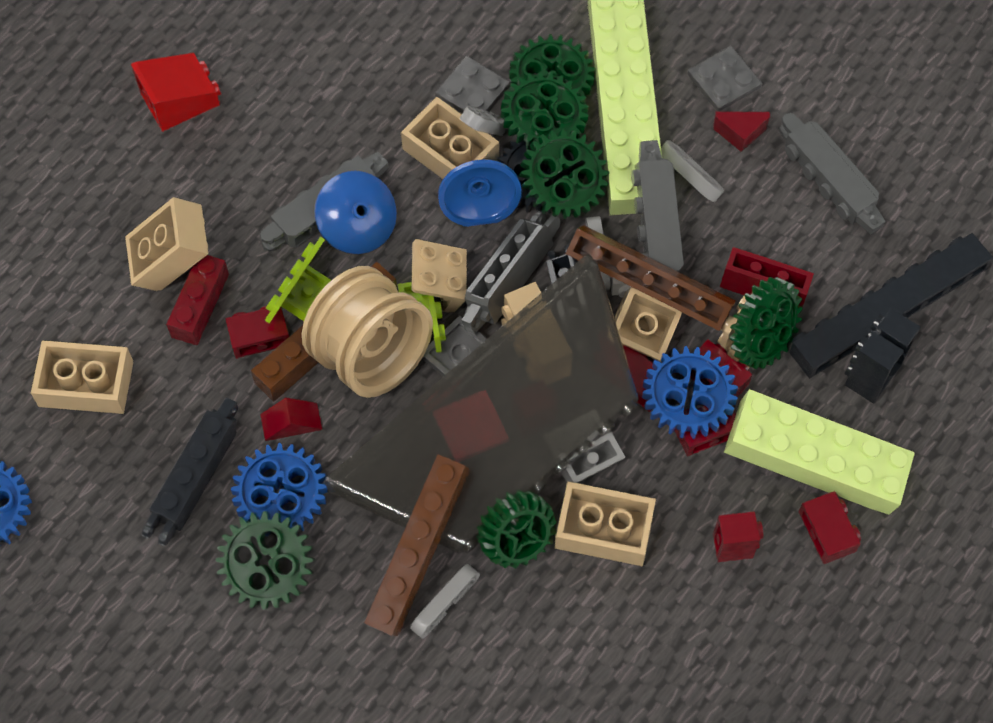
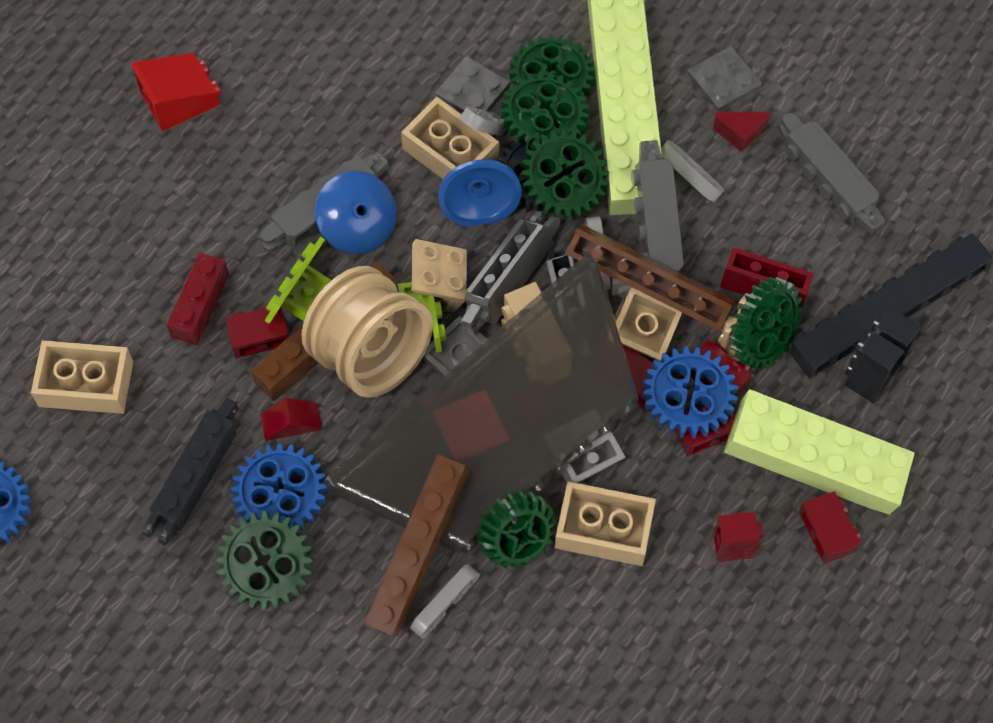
tan brick [125,197,208,291] -> none

